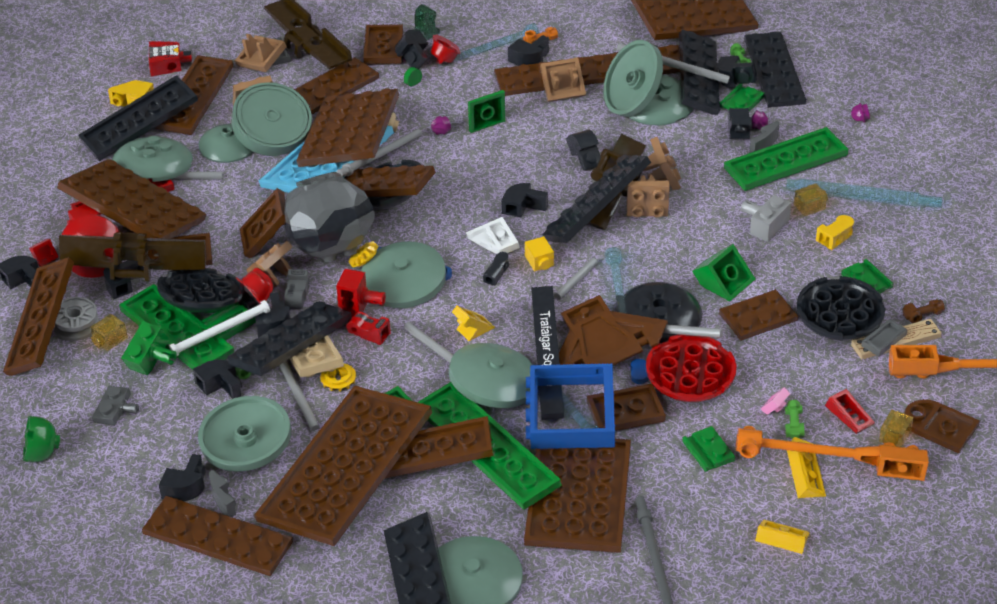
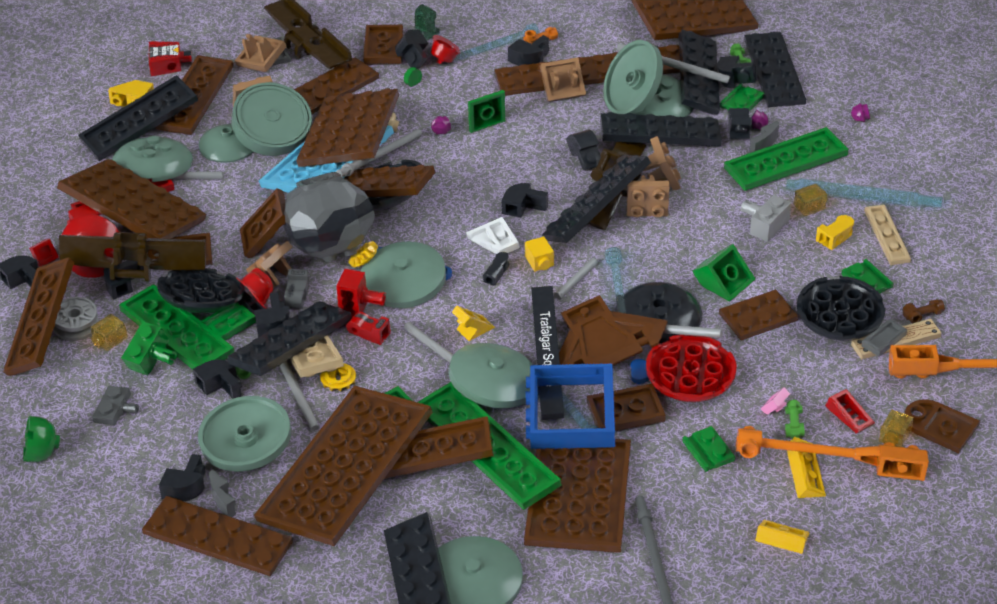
white bar [169,300,270,356] -> none
none -> black plate [600,112,722,147]
none -> tan tile [864,205,911,265]

